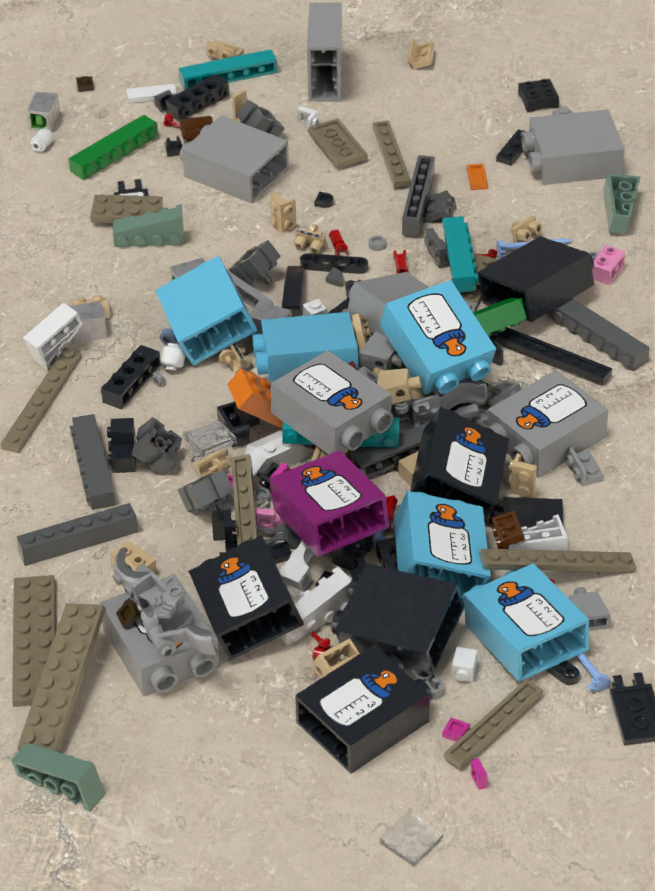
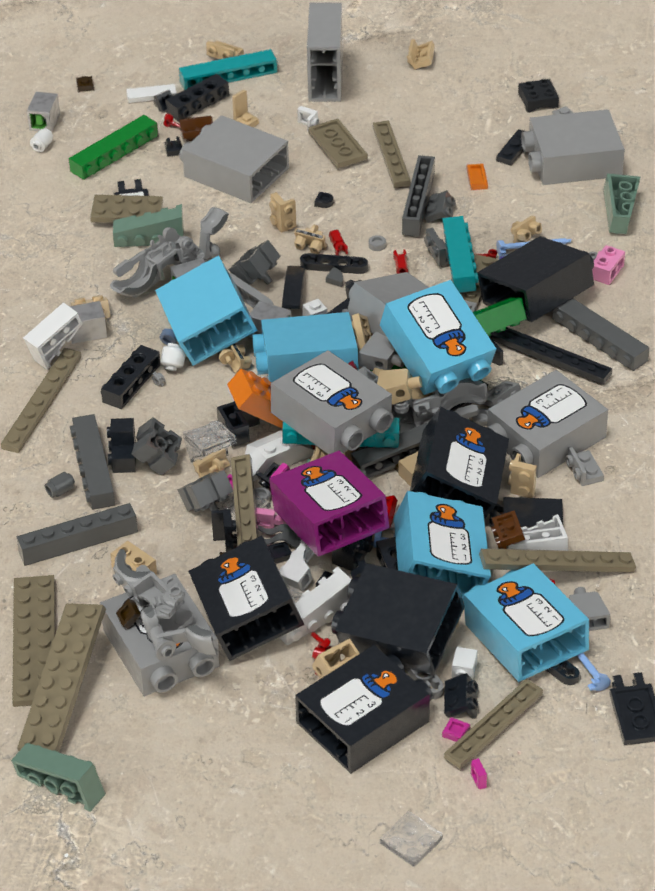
dark grey brick [236,100,285,137] -> none
none -> dark grey brick [44,471,75,498]
none -> light grey piece [110,207,229,297]
none -> black bracket [444,673,479,718]

